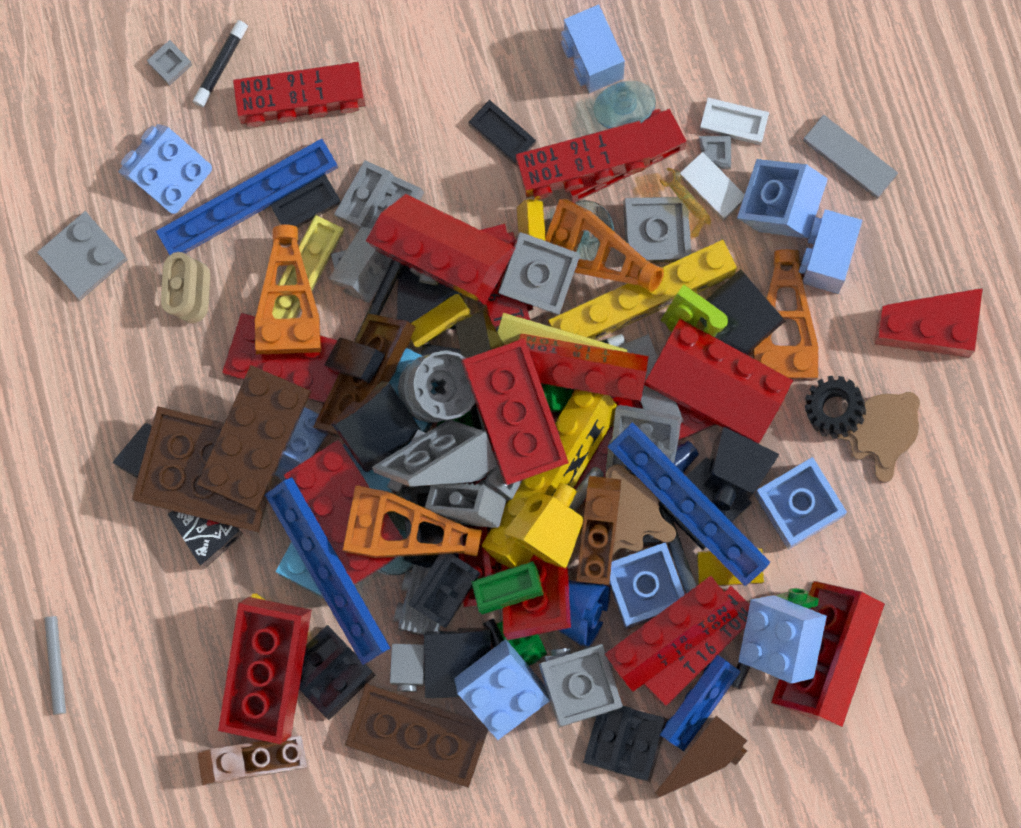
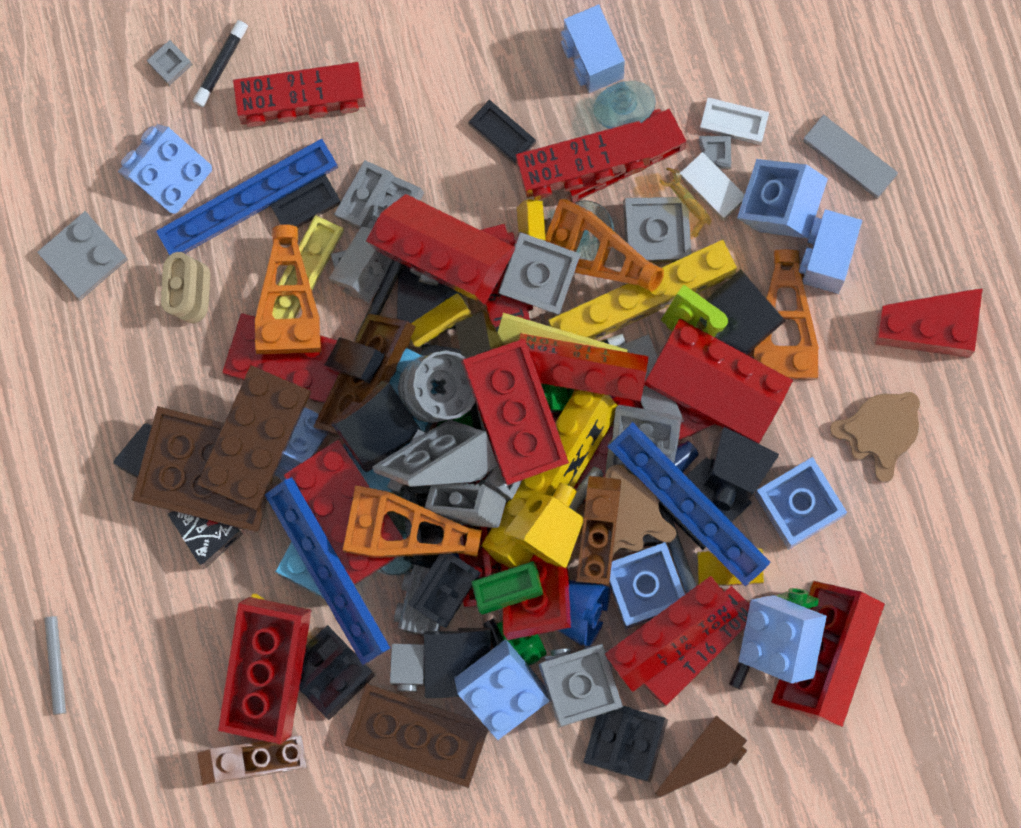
blue plate [660,655,741,751] -> none
black tyre [805,376,866,439] -> none

